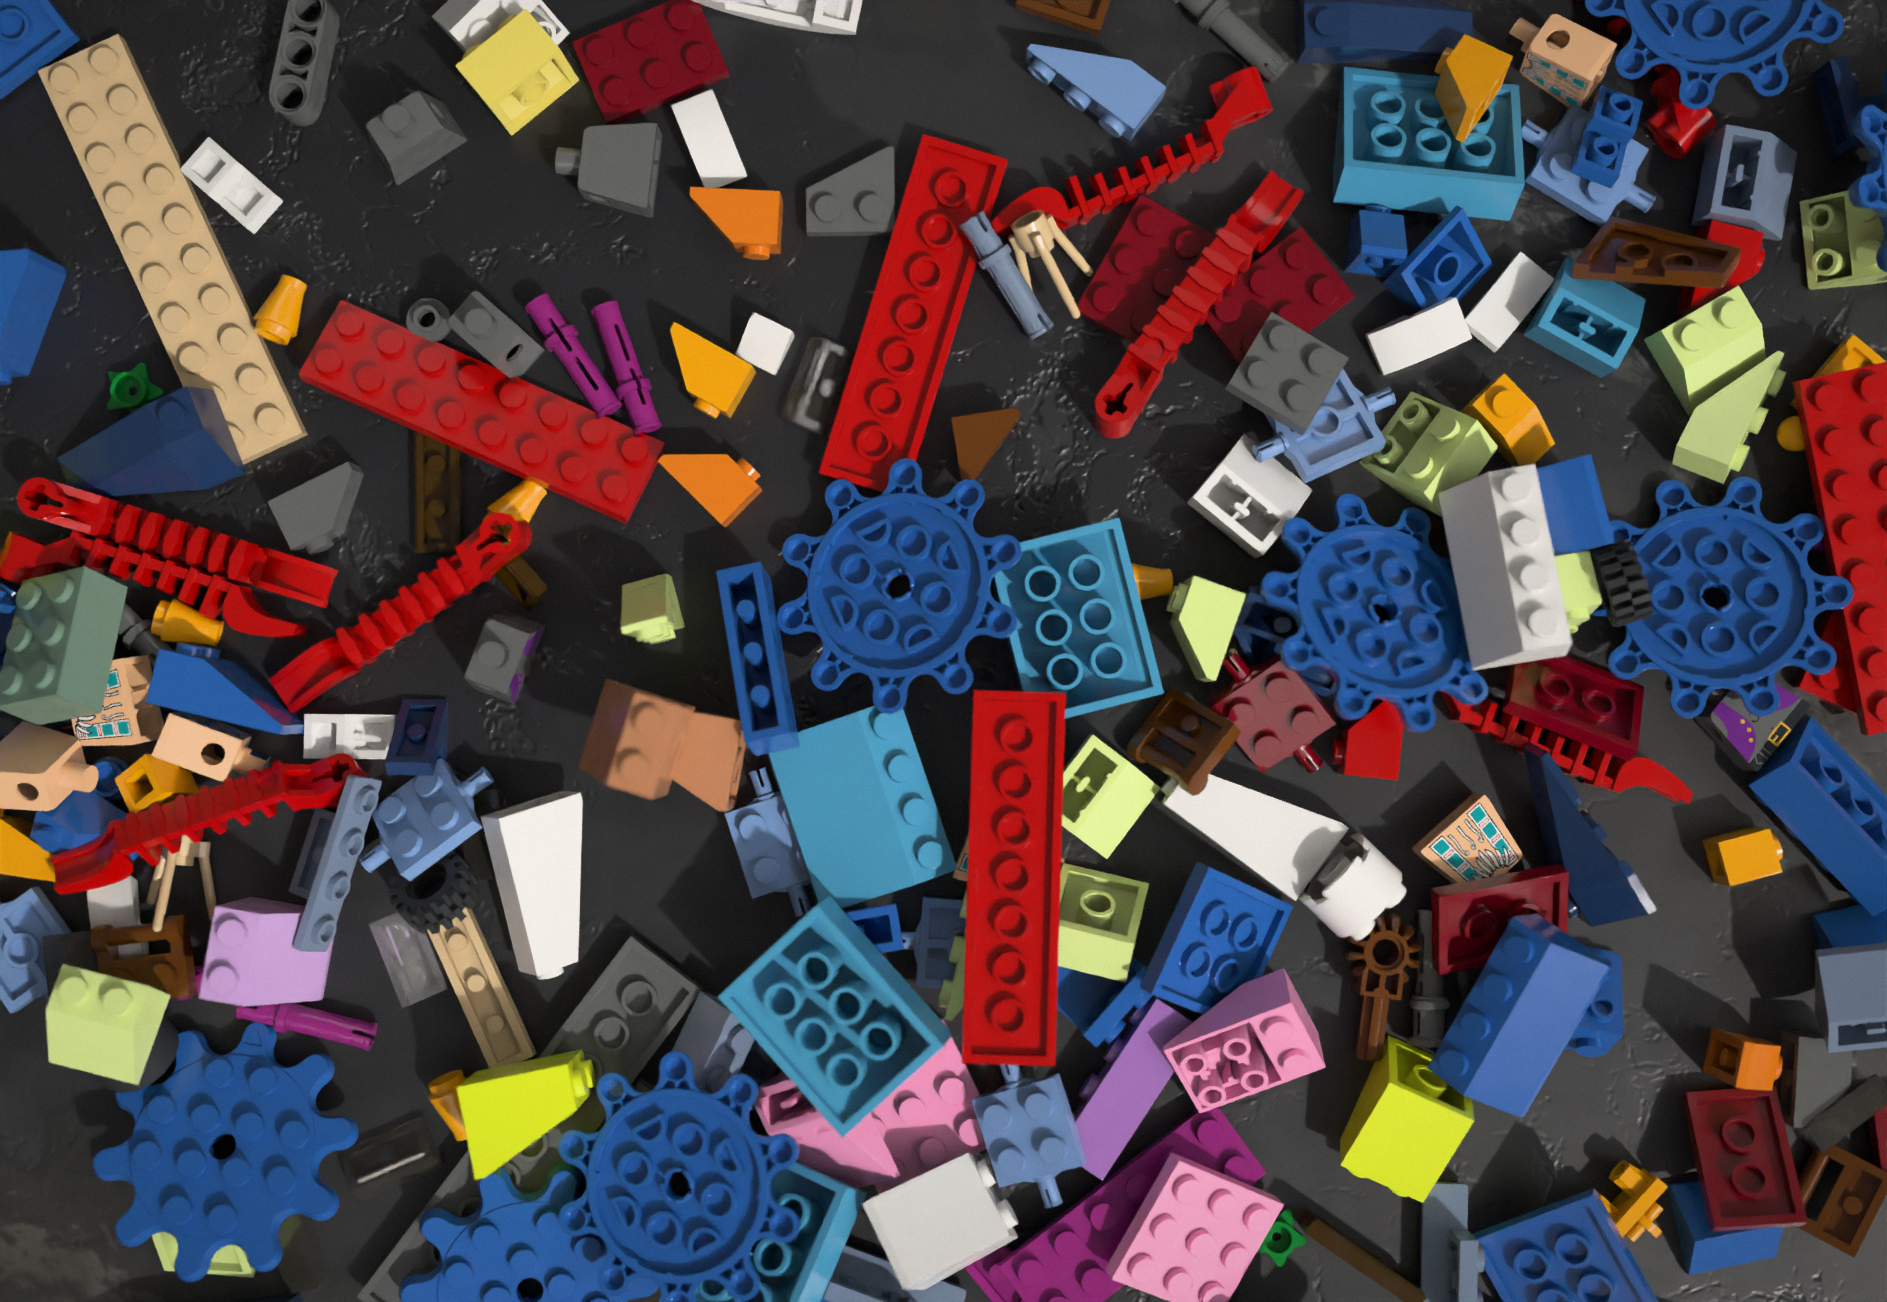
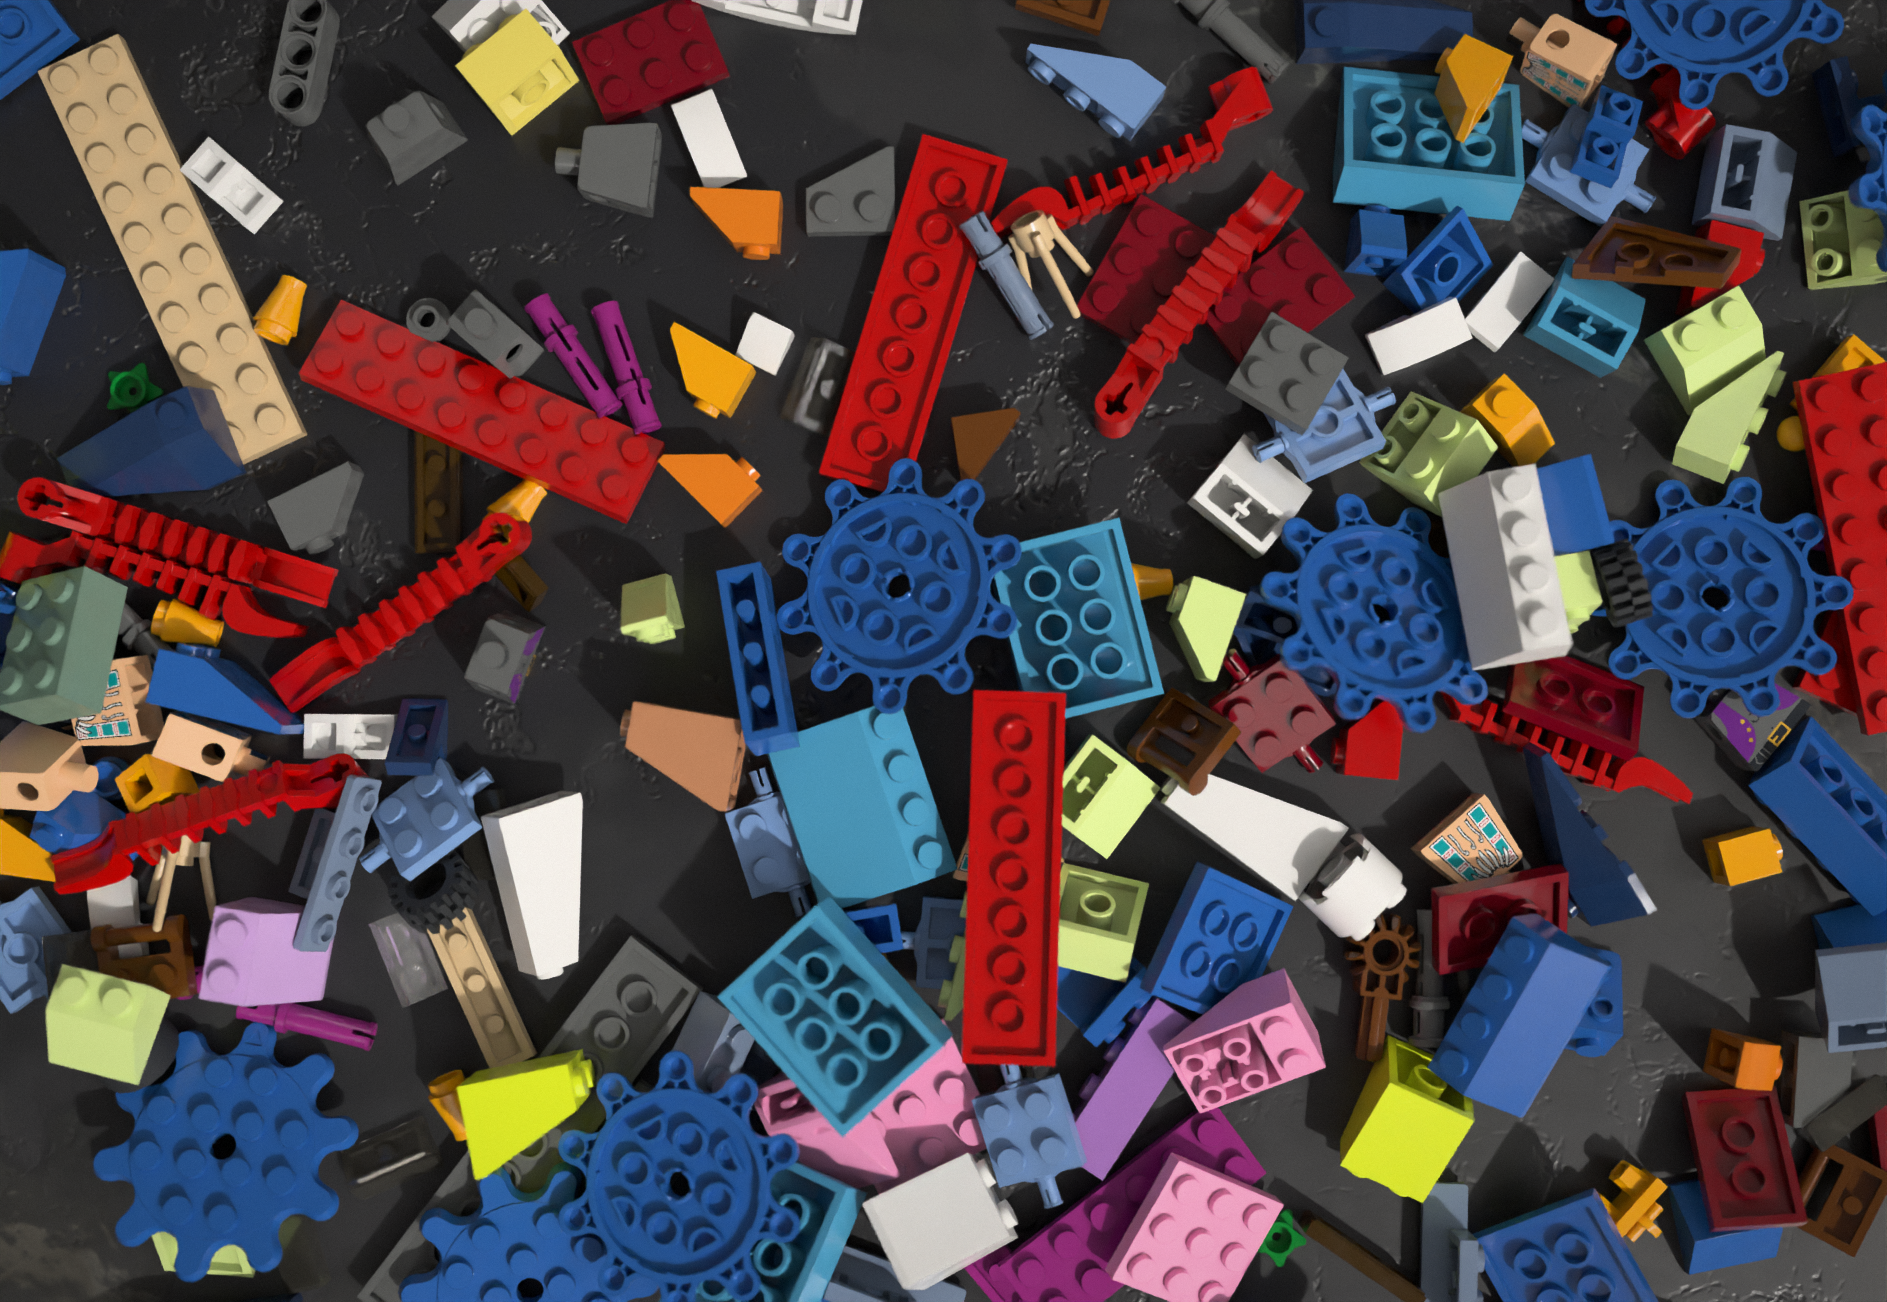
nougat slope [578,679,695,799] -> none

